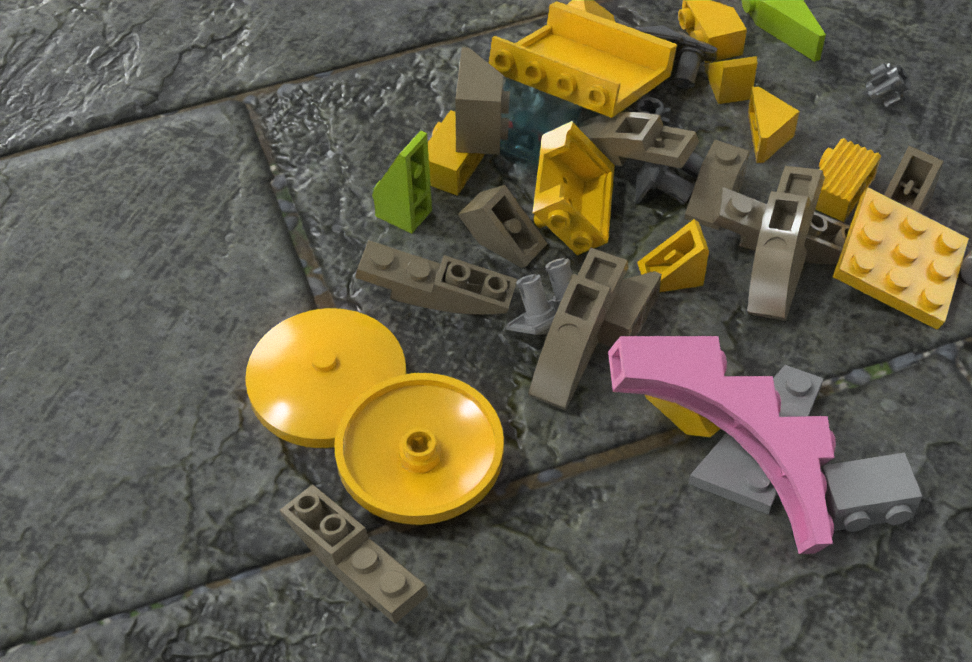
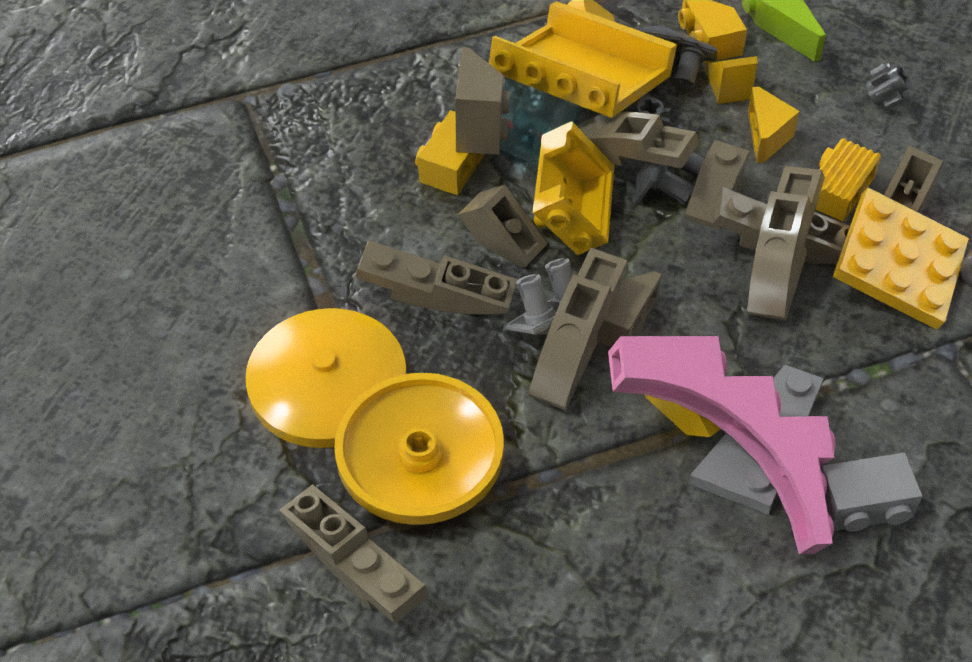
lime slope [372,130,432,234] -> none
yellow slope [637,219,709,292] -> none

